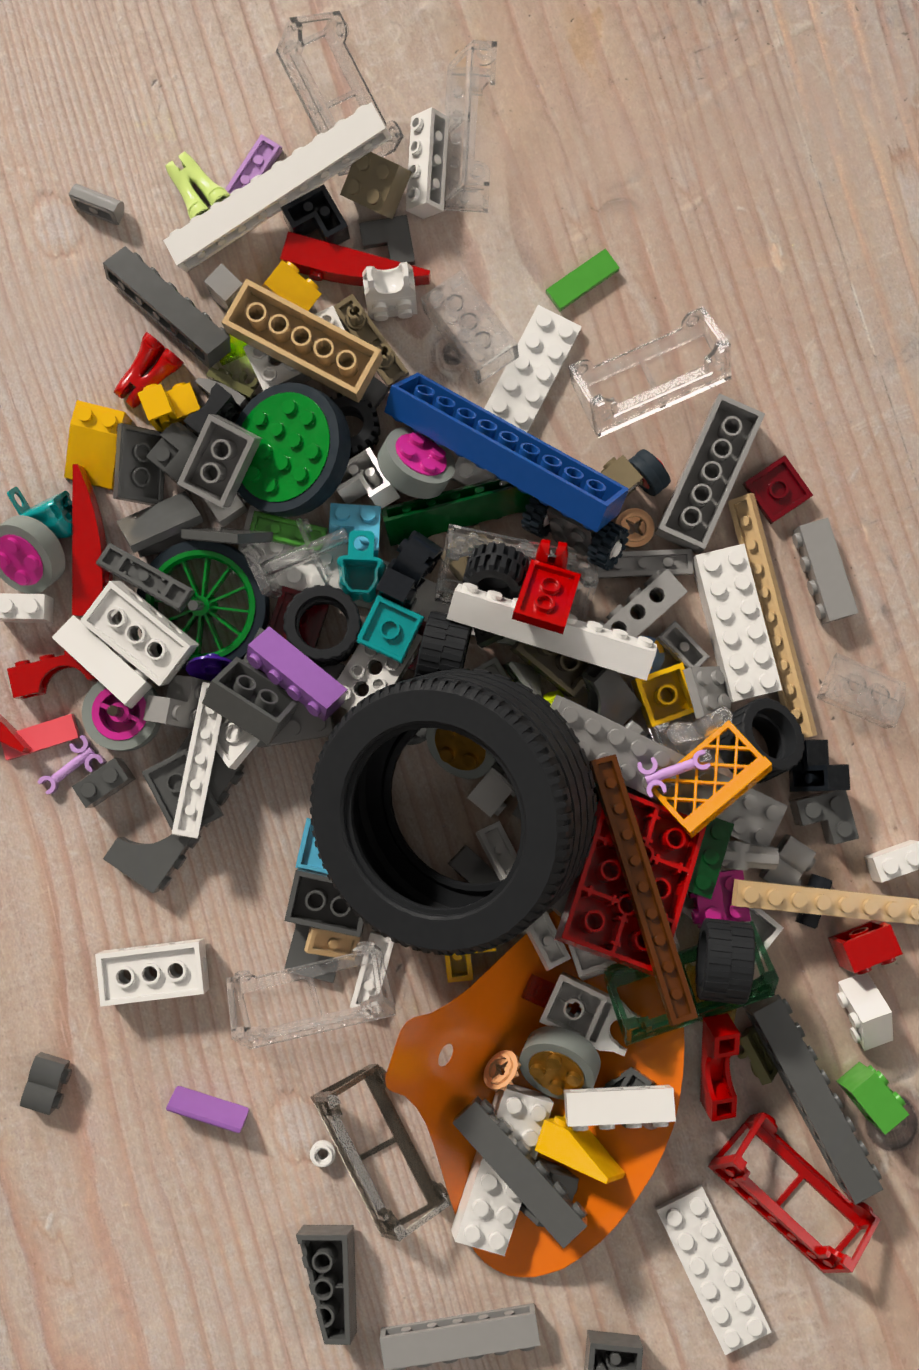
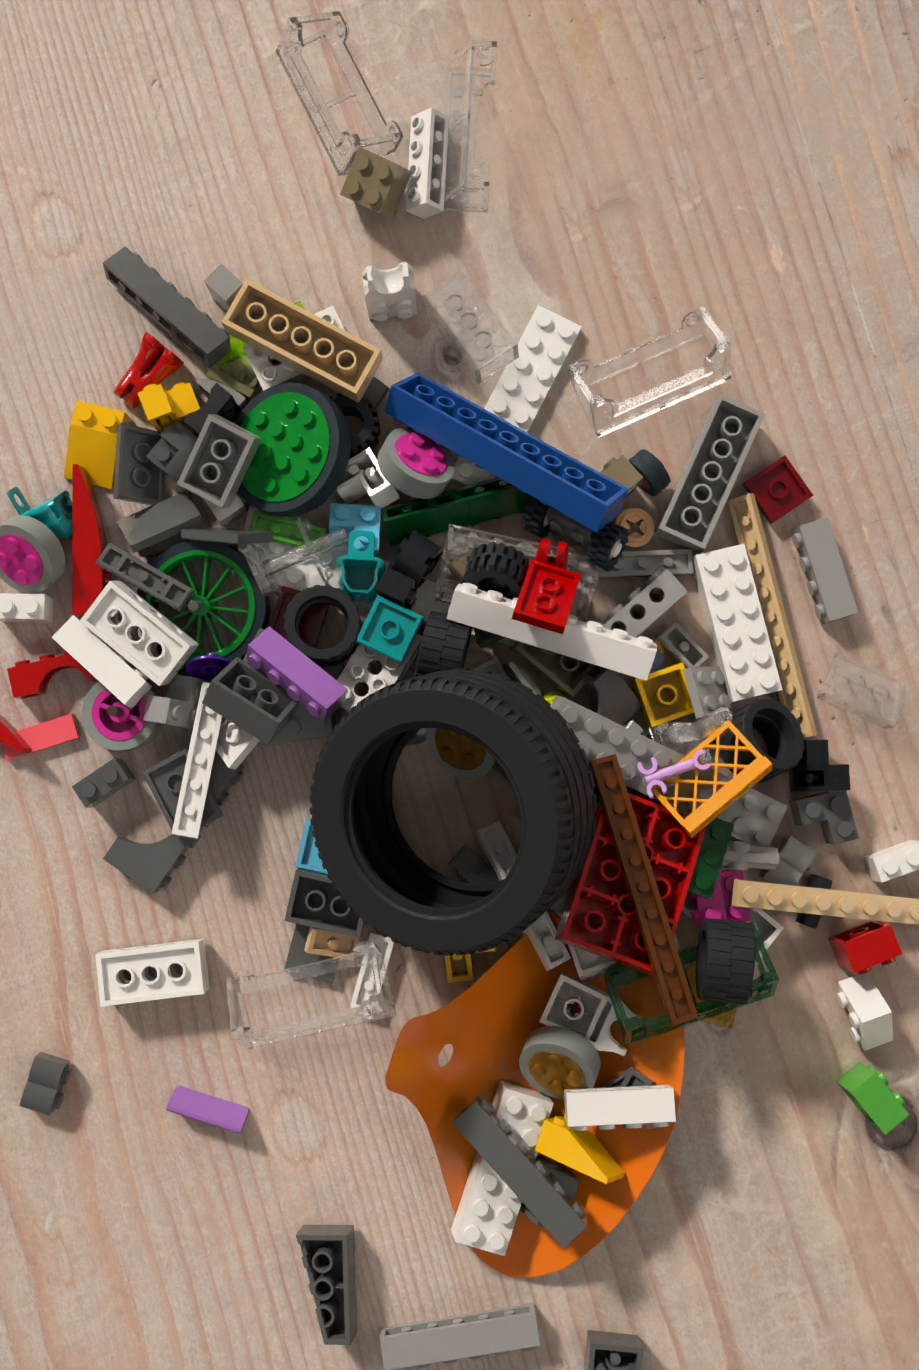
lavender bar [38,735,106,794] -> none
light grey brick [69,184,124,225] -> none
white brick [163,102,392,272] -> none
yellowish green piece [165,151,230,220] -> none
lavender tile [225,134,283,194] -> none
yellow brick [262,260,321,311] -> none
black brick [280,184,350,245] -> none
red slope [280,231,431,286] -> none
white plate [310,1140,336,1167] -> none
clear smoke windscreen [311,1064,450,1241] -> none
dark tan plate [334,294,409,388] -> none
dark grey tile [359,215,415,265] -> none
white brick [467,768,516,817] -> none
light nougat gear [484,1050,521,1092] -> none
clear red plate [521,973,556,1008] -> none
bright green tile [545,248,620,312] -> none
white plate [655,1185,771,1355] -> none
red arch [700,1013,740,1122] -> none
red windscreen [708,1112,881,1273] -> none
olive plate [738,1026,778,1085] -> none
dark grey brick [742,990,883,1205] -> none

